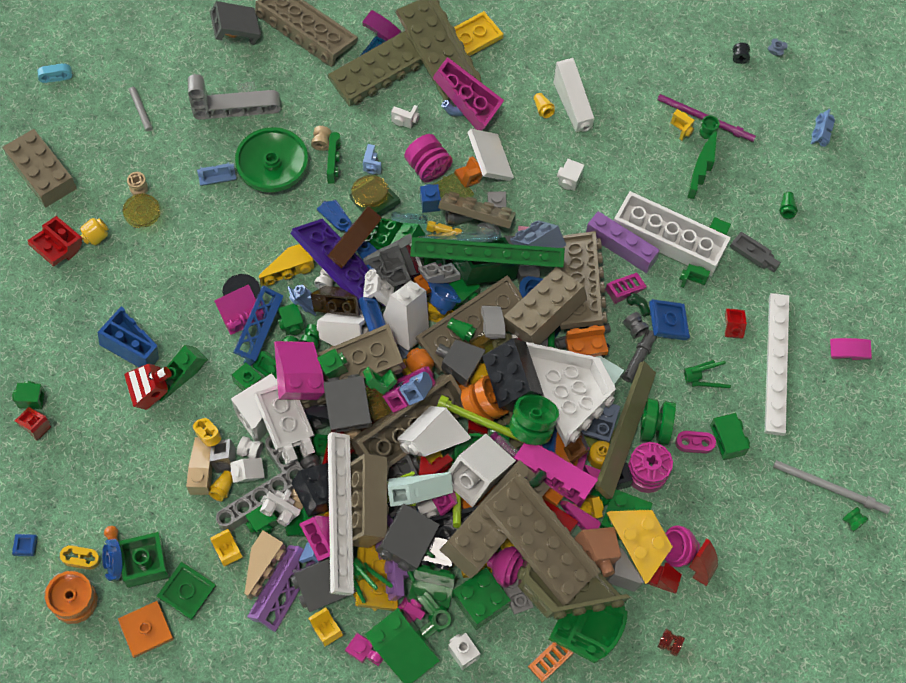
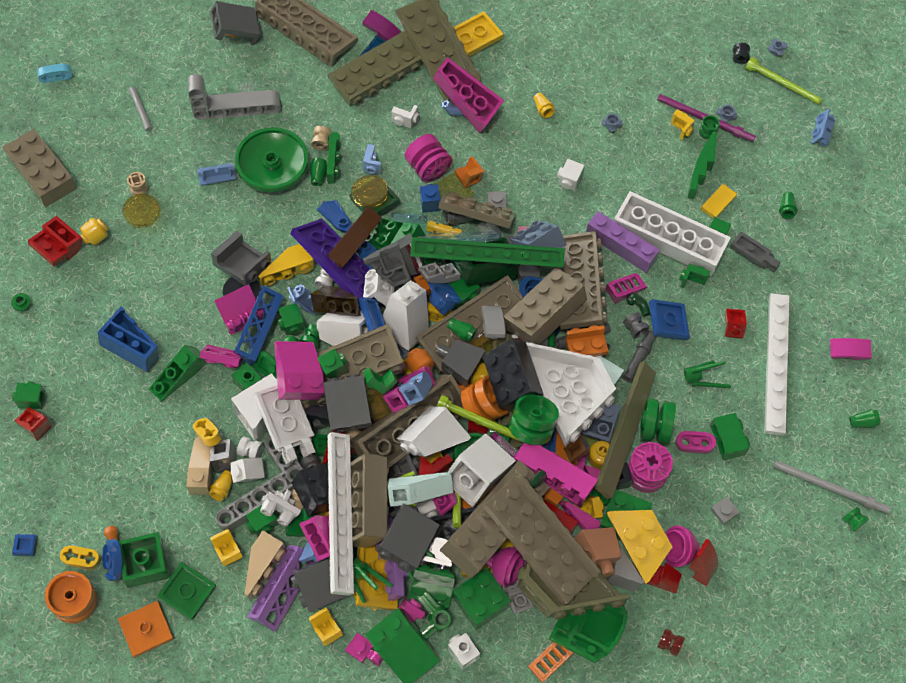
red torso [124,364,172,410] -> none
white tile [468,129,514,181] -> none
white slope [553,58,594,132] -> none
none -> green plate [11,293,31,311]
none -> dark pink plate [200,344,244,368]
none -> dark grey panel [211,231,272,286]
none -> green cone [310,158,327,186]
none -> sand blue plate [601,113,623,132]
none -> yellow tile [700,184,737,219]
none -> light grey plate [710,497,740,525]
none -> sand blue plate [717,104,737,123]
none -> lime piece [745,57,822,104]
none -> green cone [849,409,880,428]

